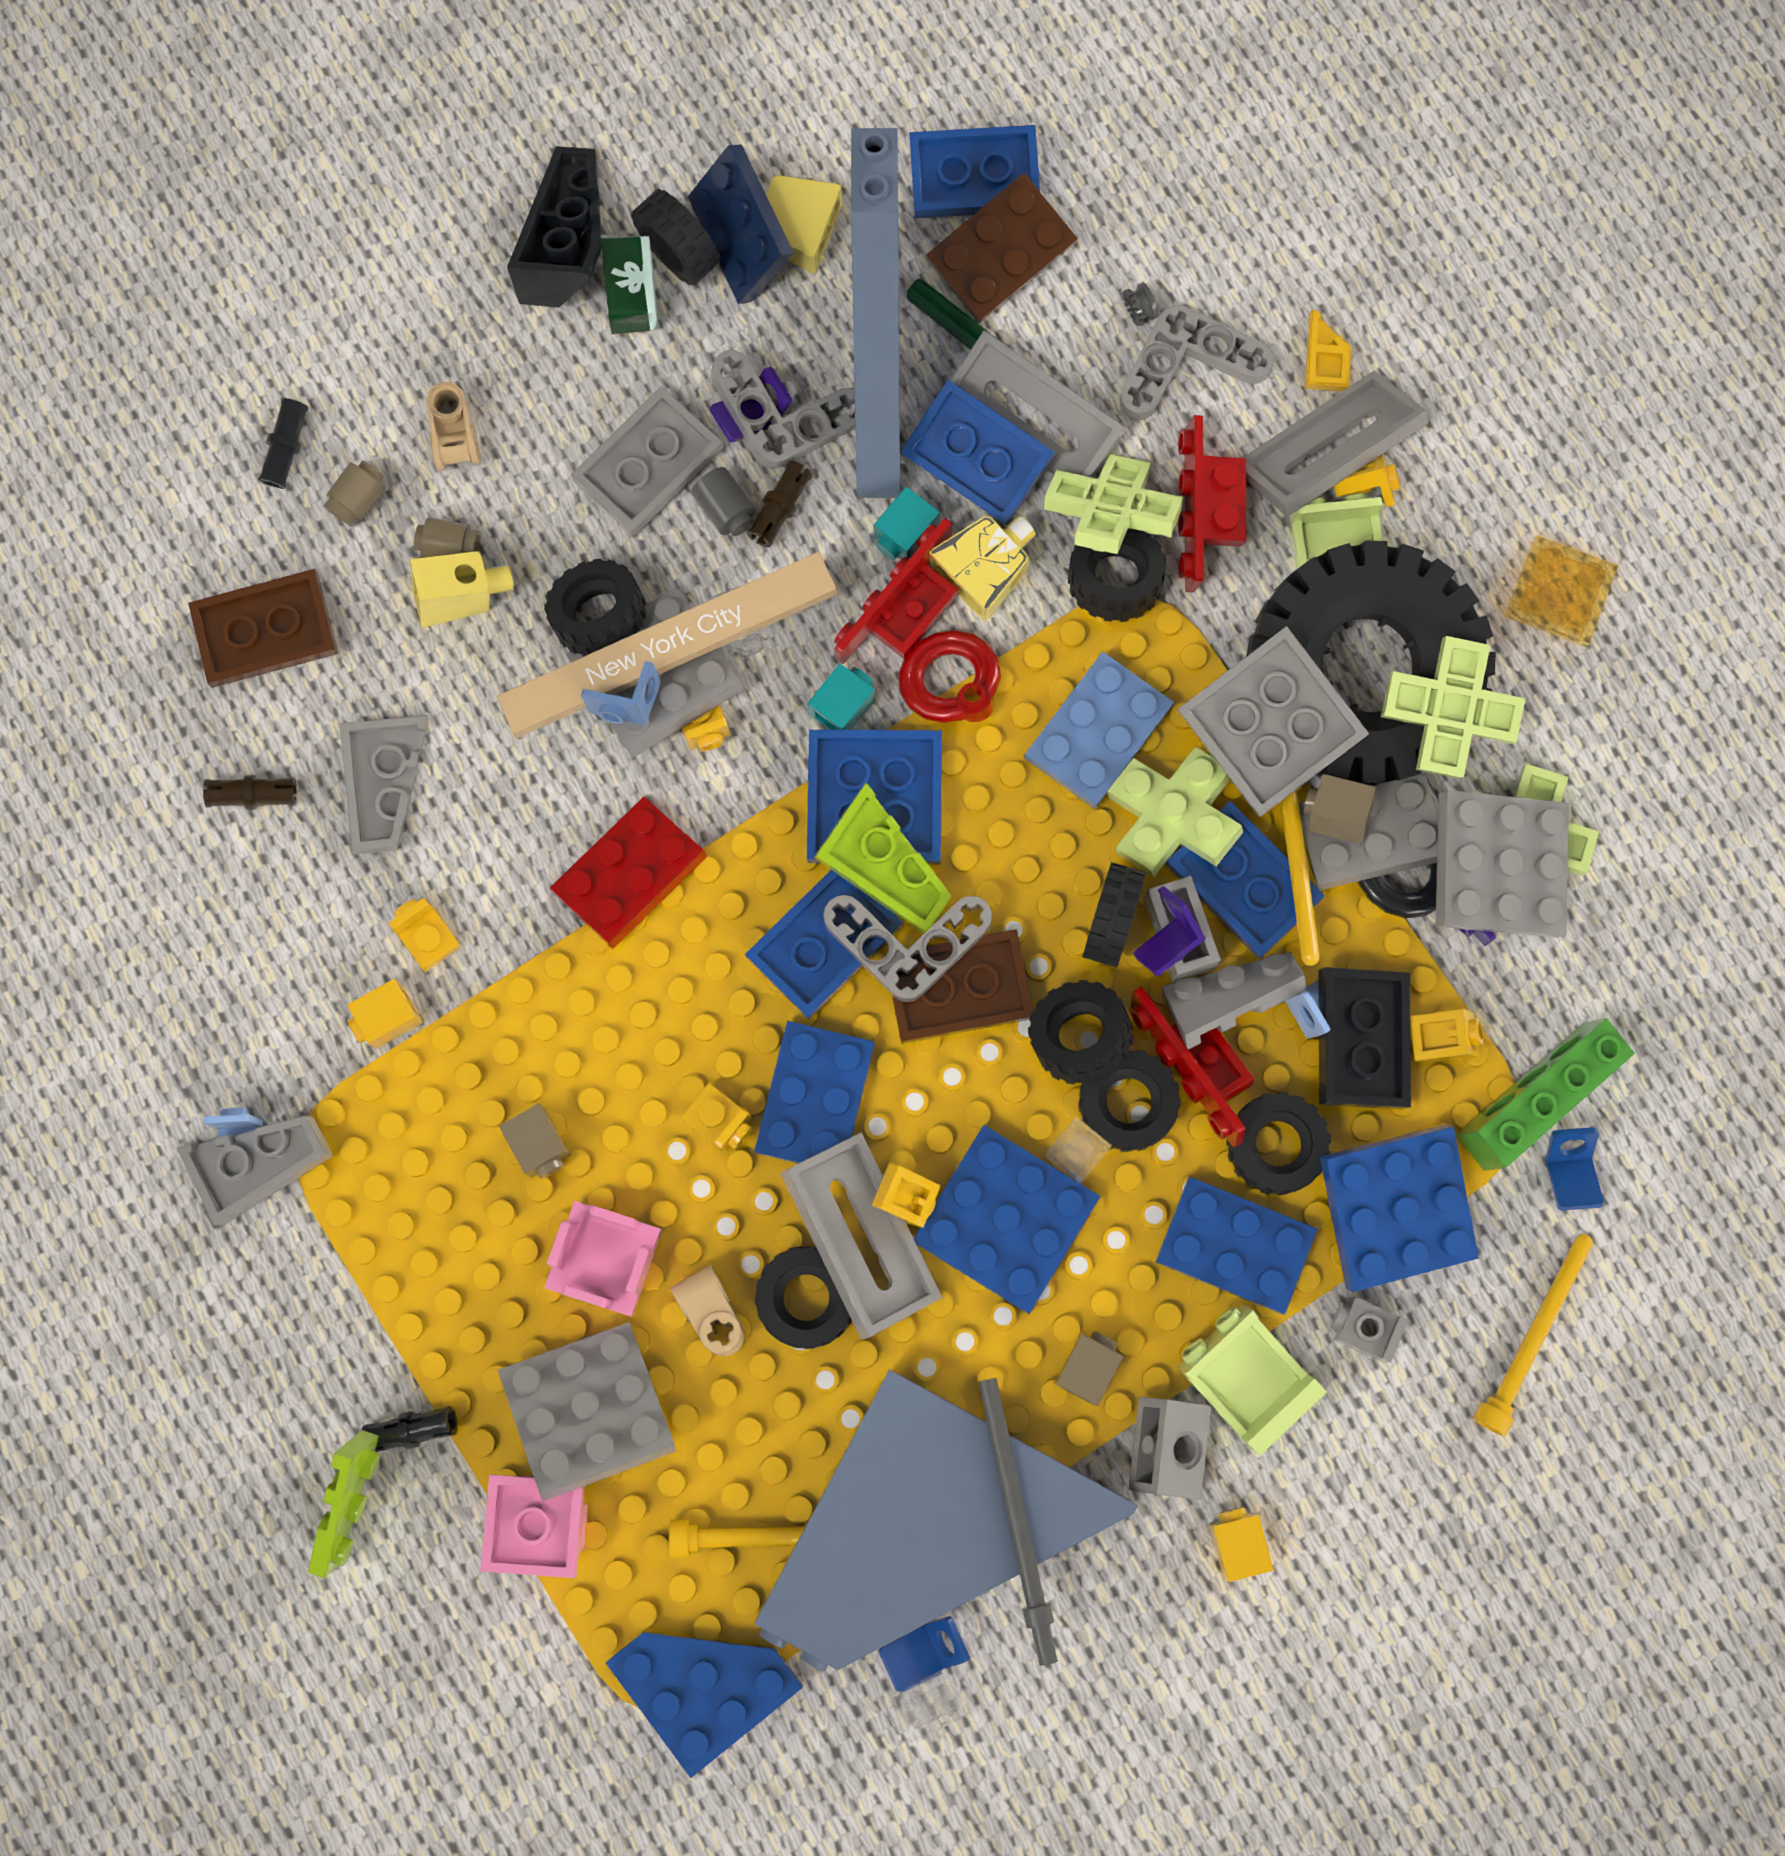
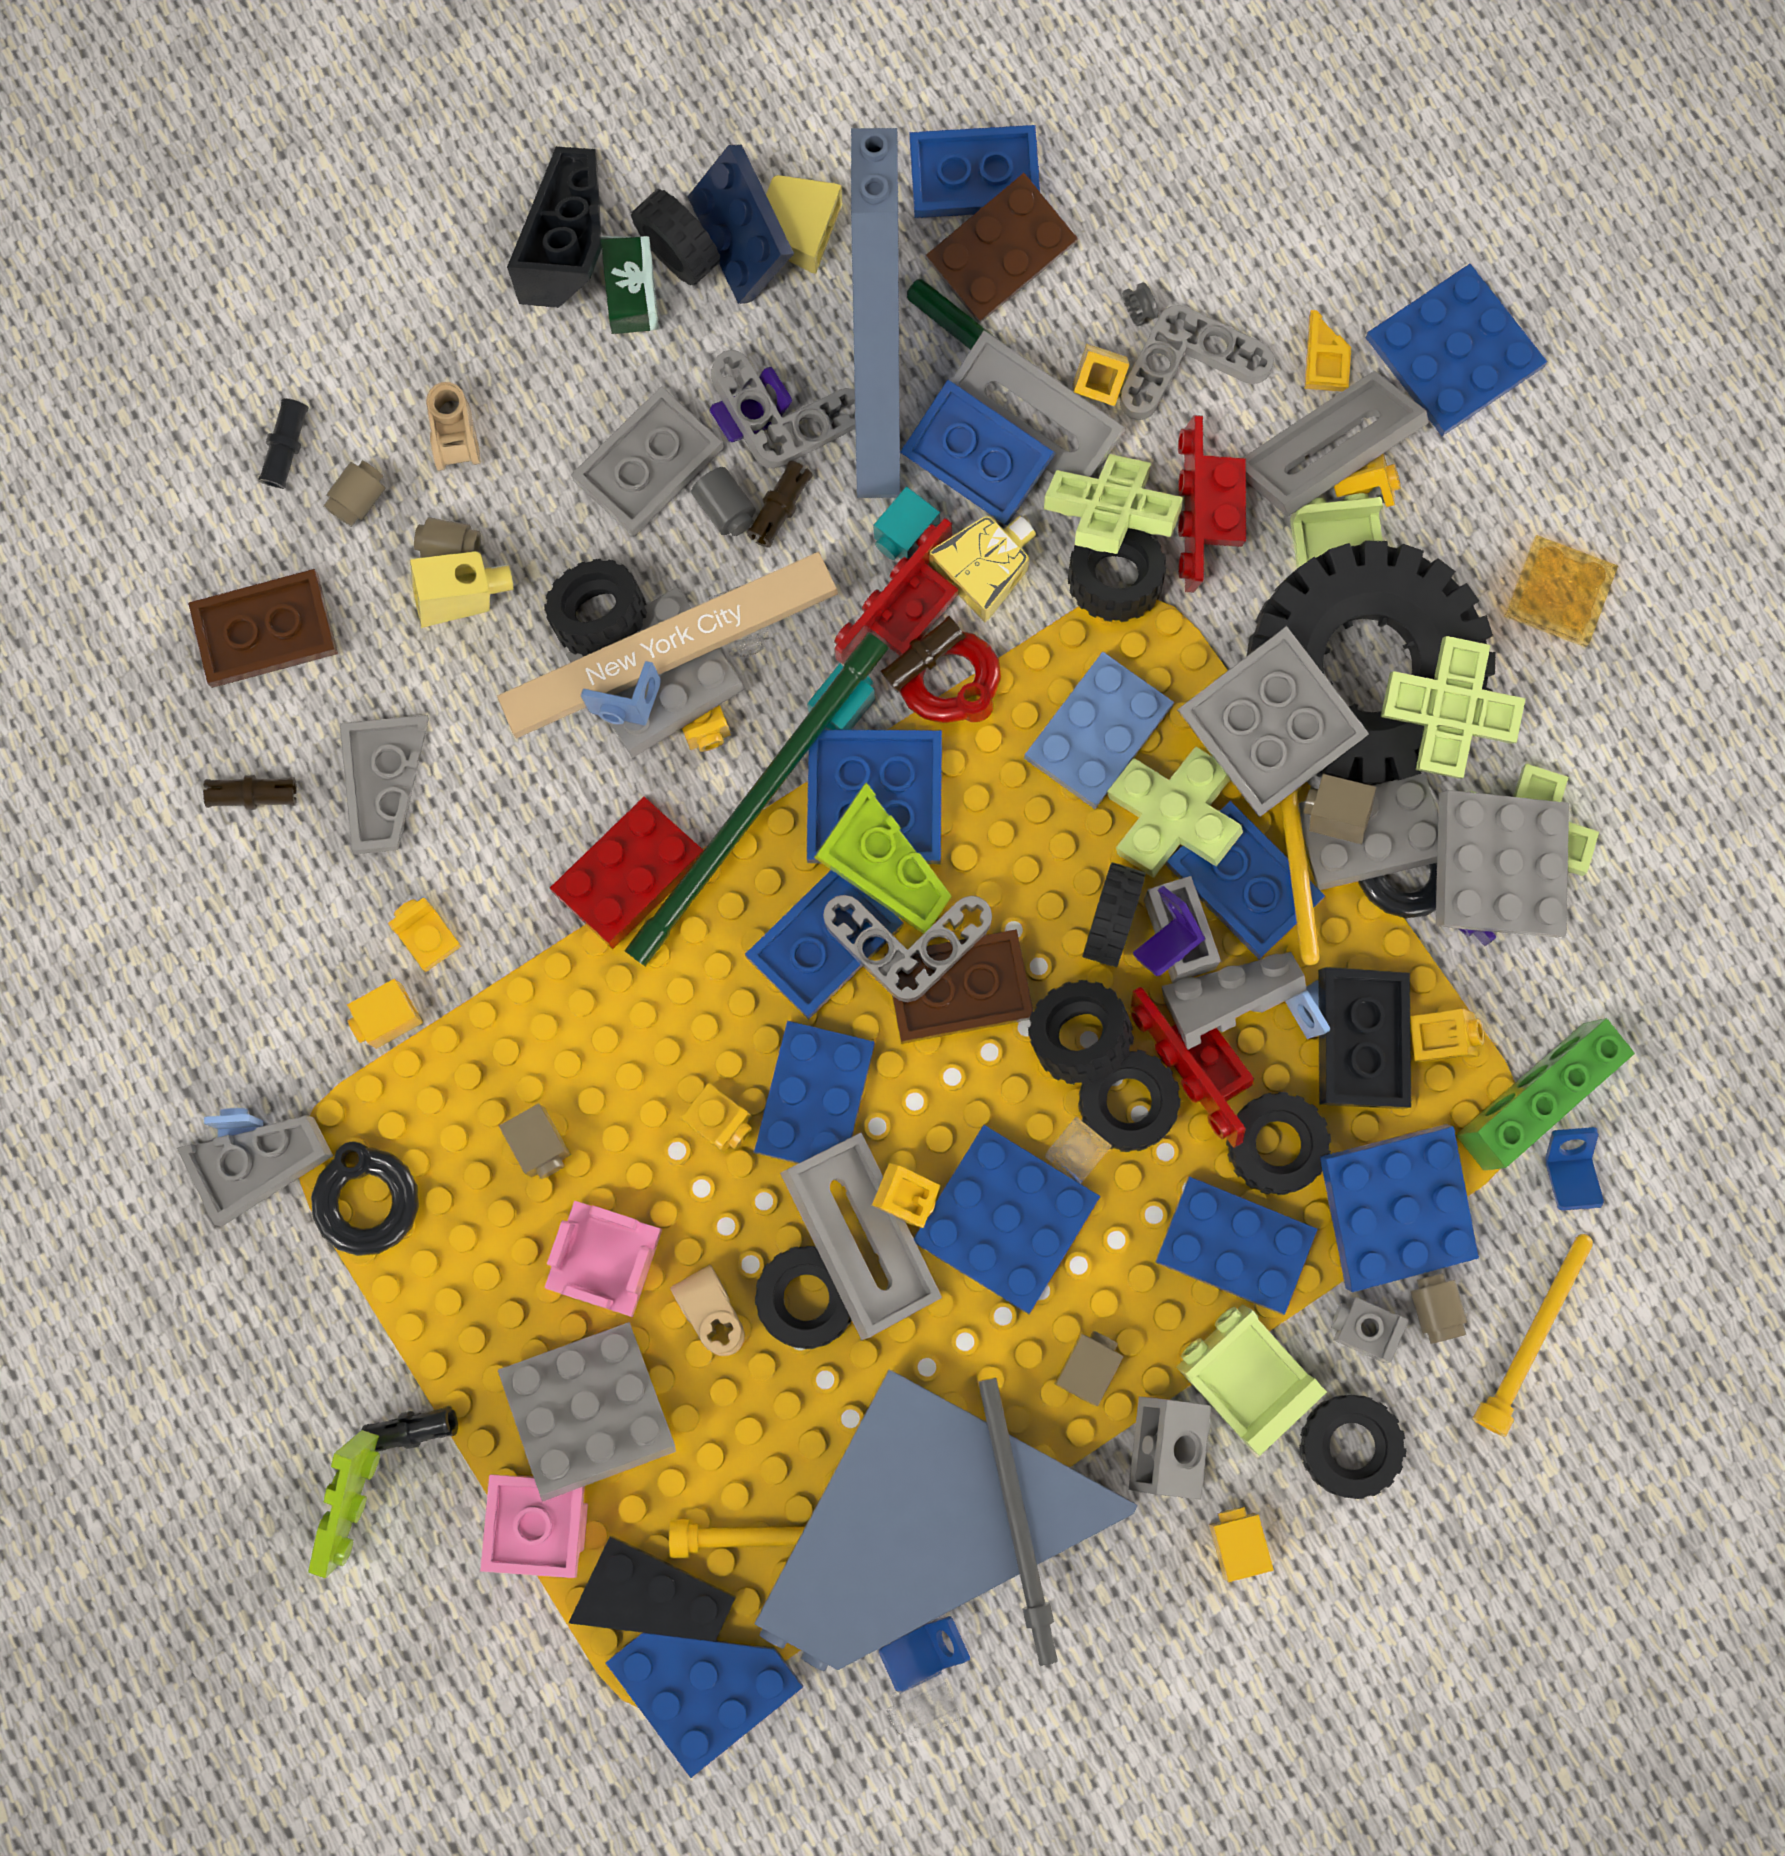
none -> black piece [311,1142,419,1256]
none -> black wing [568,1536,736,1642]
none -> dark green piece [624,632,889,967]
none -> dark brown pin [880,616,966,693]
none -> yellow brick [1072,343,1129,406]
none -> black tyre [1299,1395,1407,1499]
none -> blue plate [1365,264,1548,436]
none -> dark tan brick [1410,1273,1467,1344]

